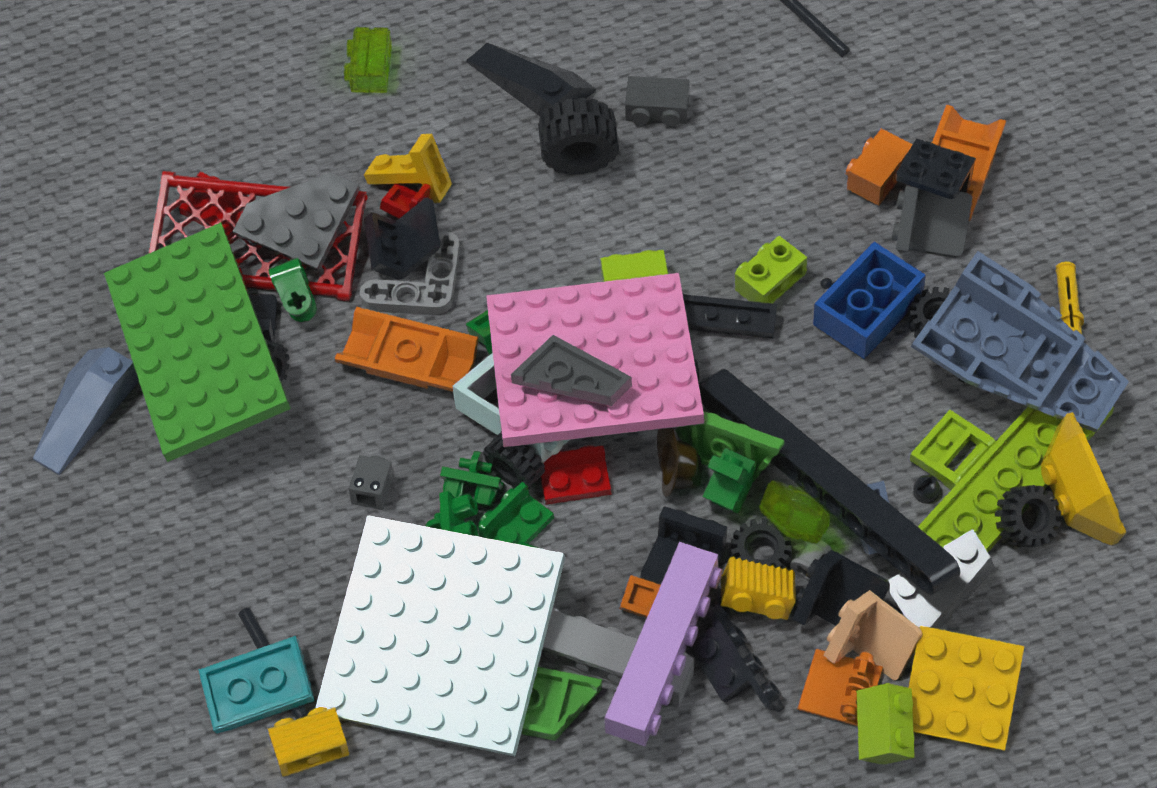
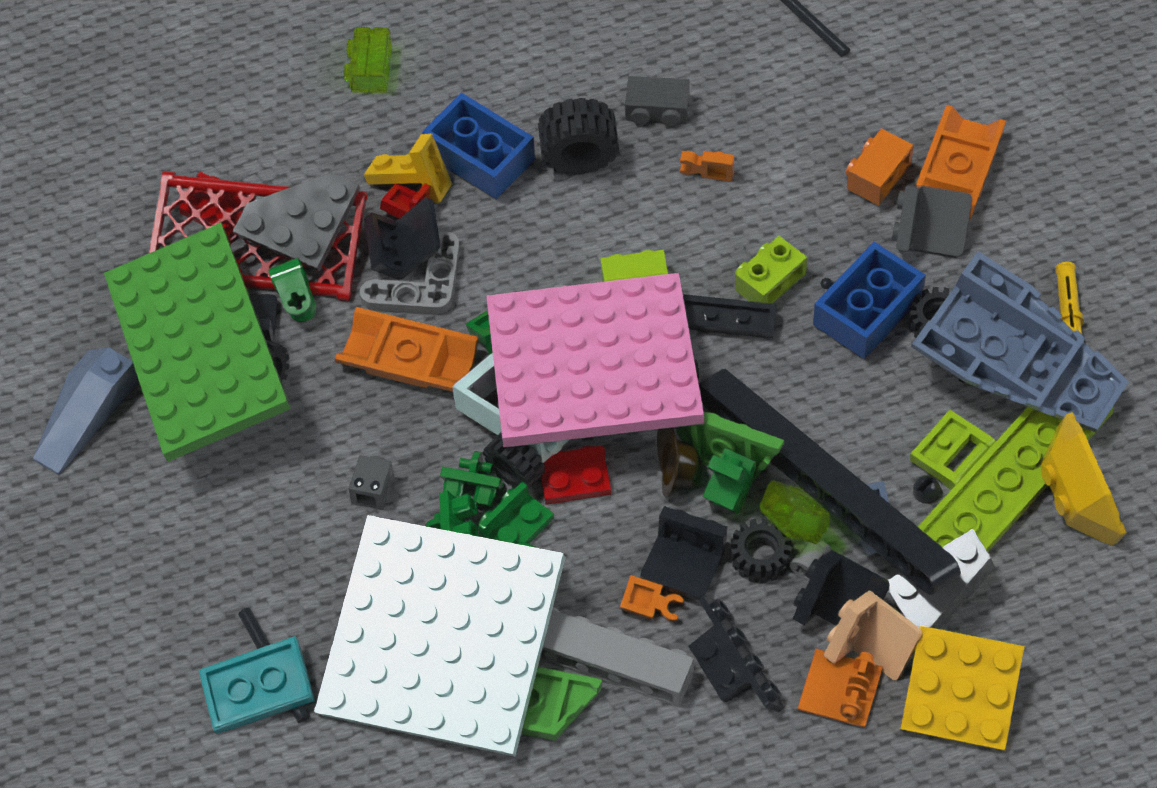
yellow brick [268,707,349,777] -> none
black wedge [466,42,596,116] -> none
dark grey wing [511,335,632,406] -> none
lavender brick [605,542,722,746] -> none
yellow brick [721,556,796,620] -> none
lime brick [856,683,915,764] -> none
black bracket [896,138,976,199] -> none
black tyre [995,485,1061,548] -> none
none -> blue brick [422,92,535,200]
none -> orange plate [680,151,734,182]

